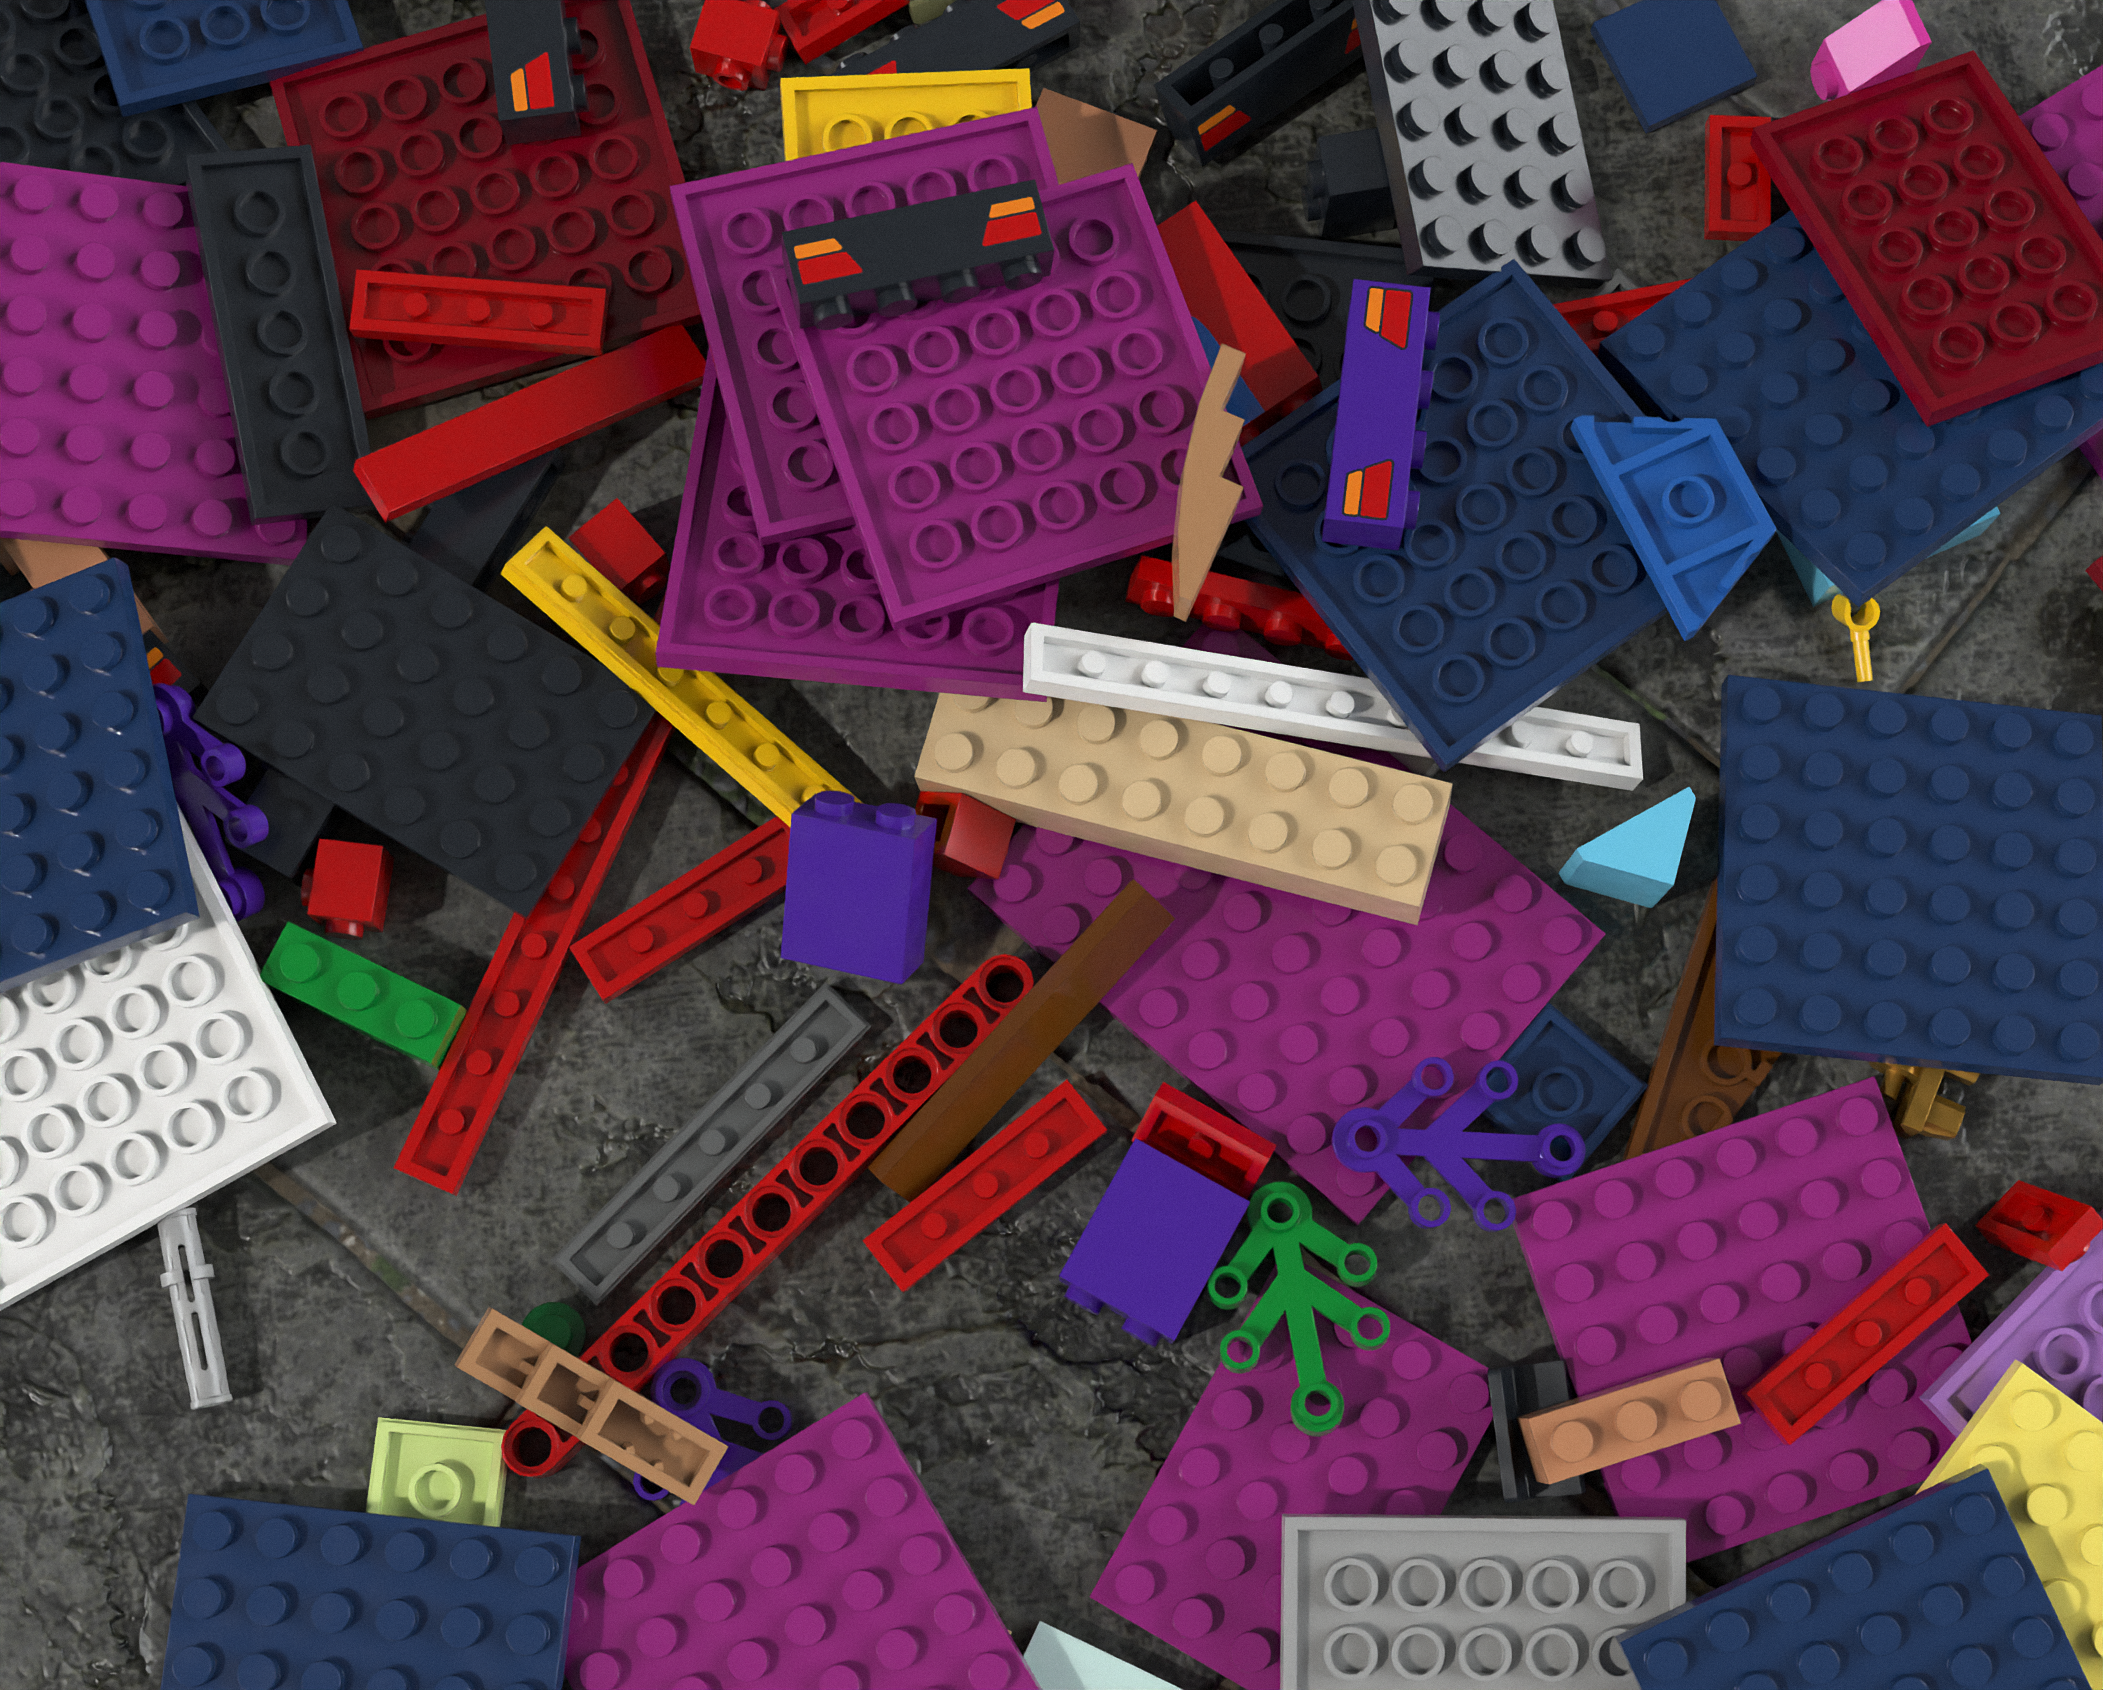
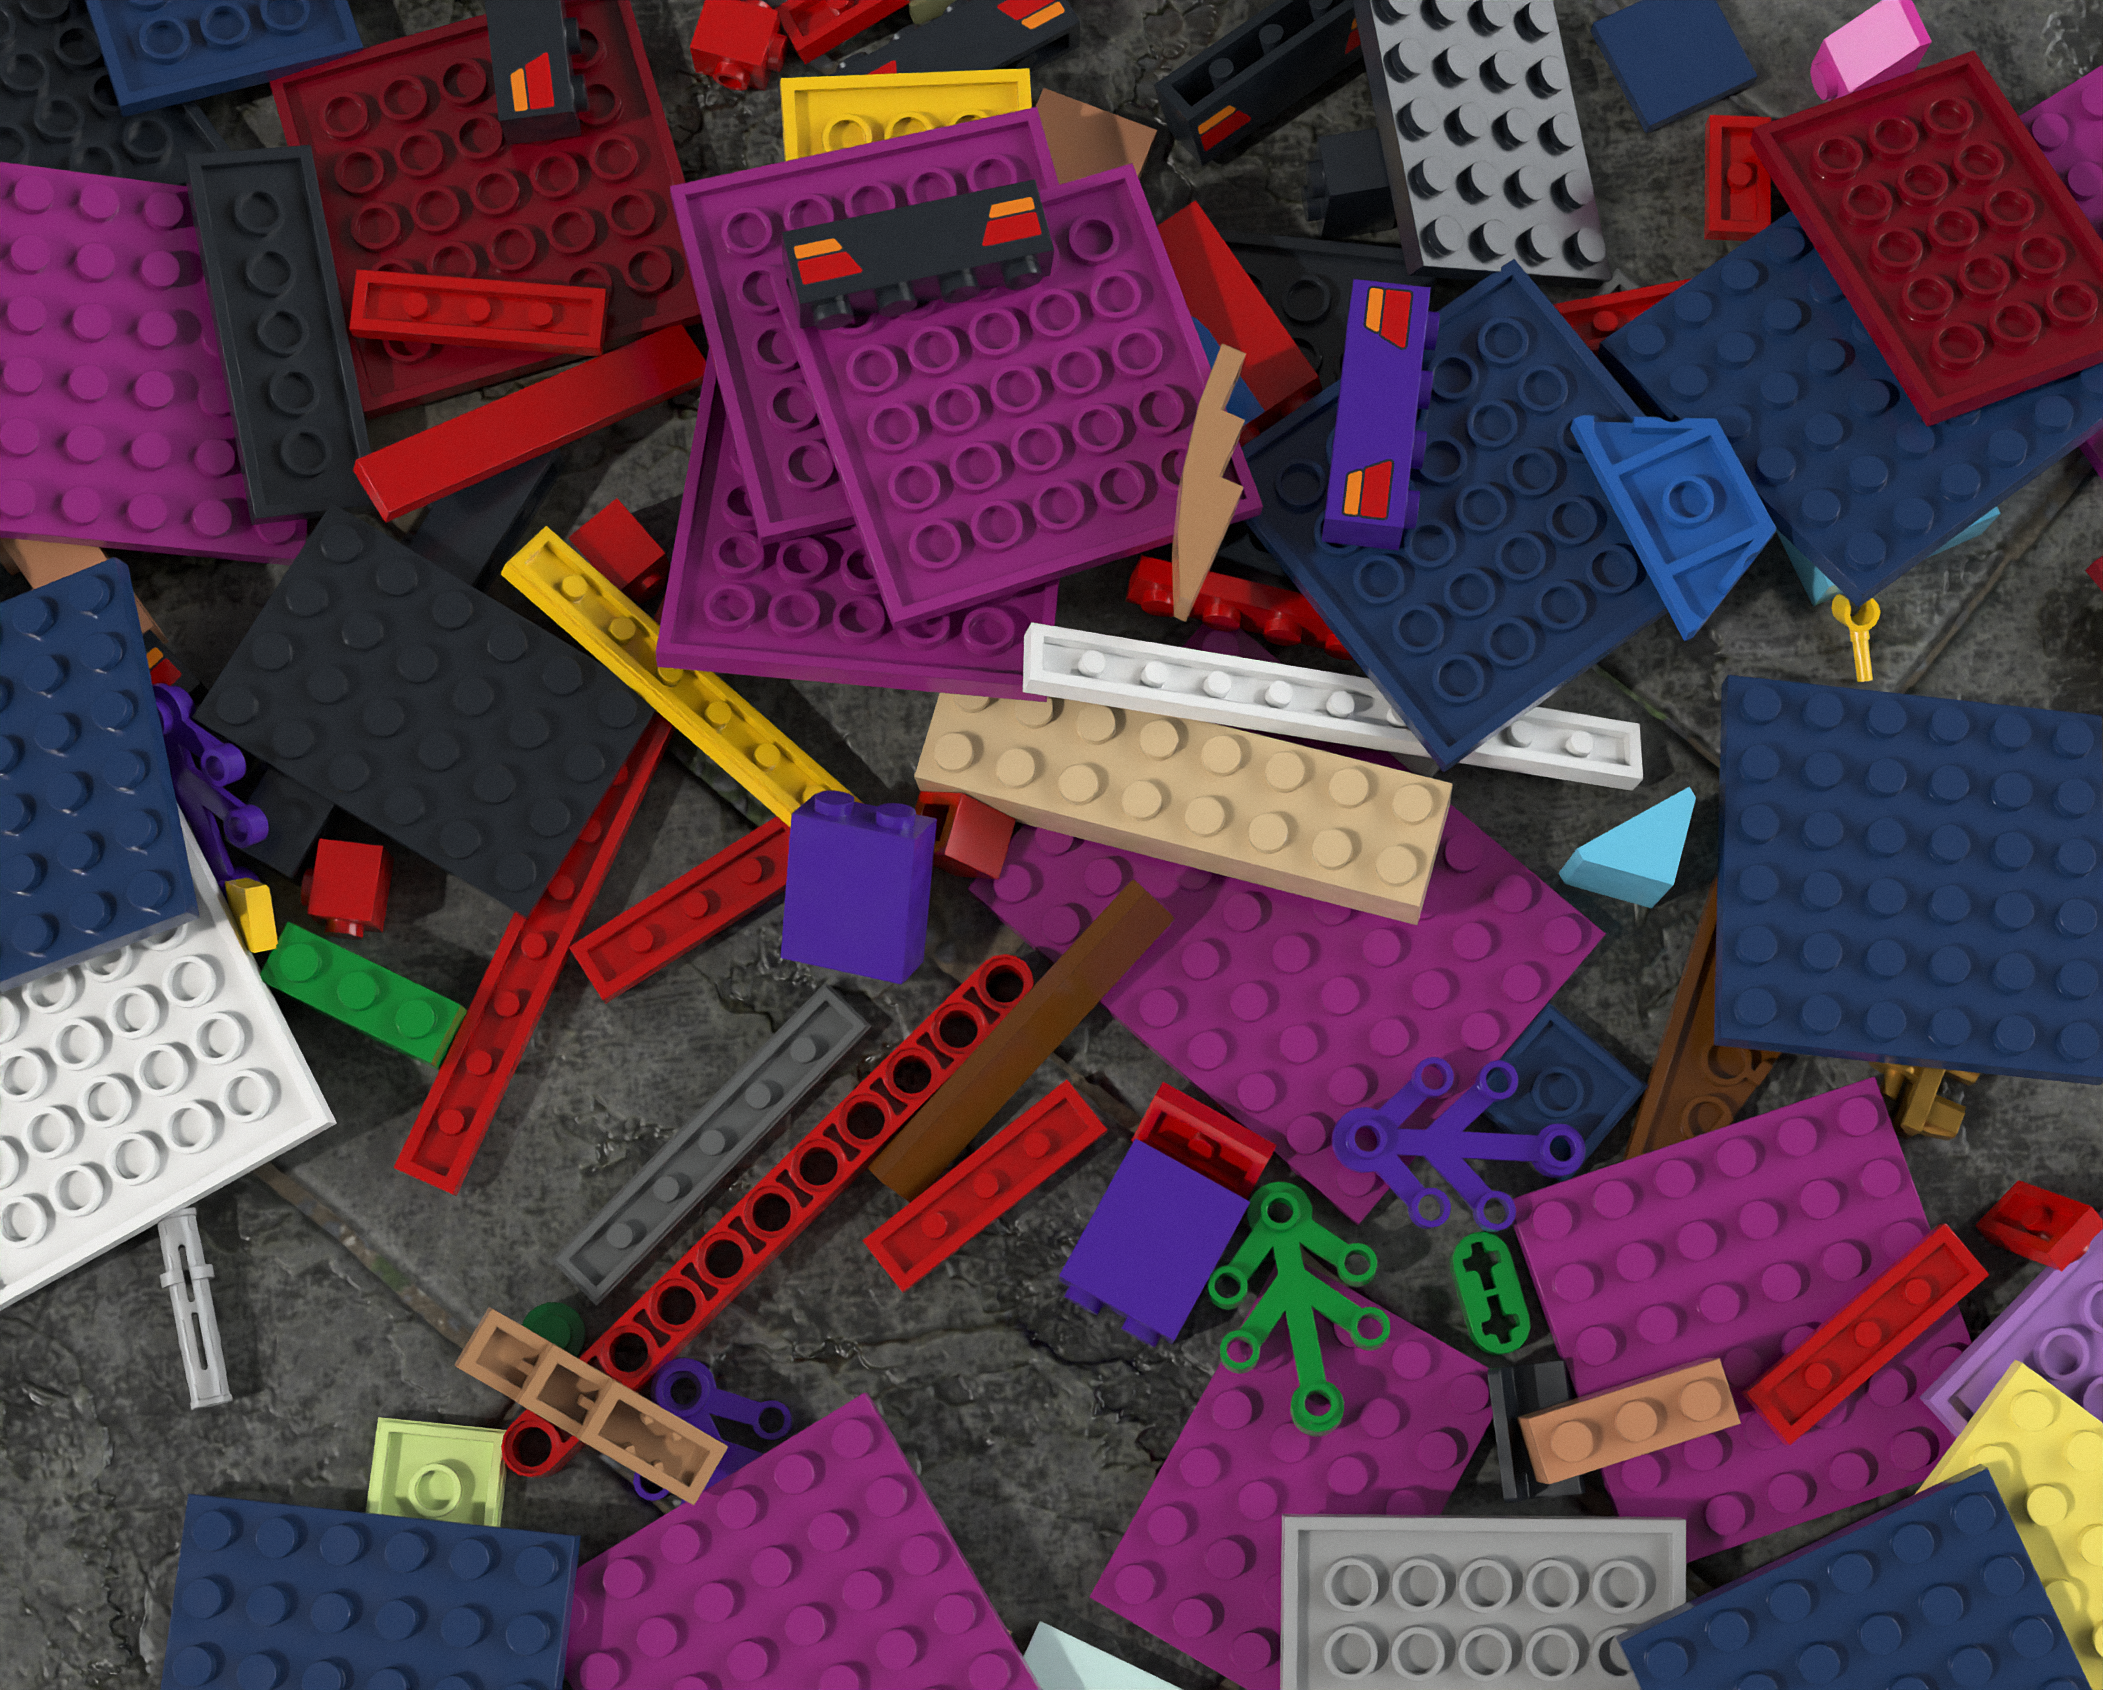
none -> yellow tile [225,877,278,953]
none -> green beam [1449,1232,1530,1356]

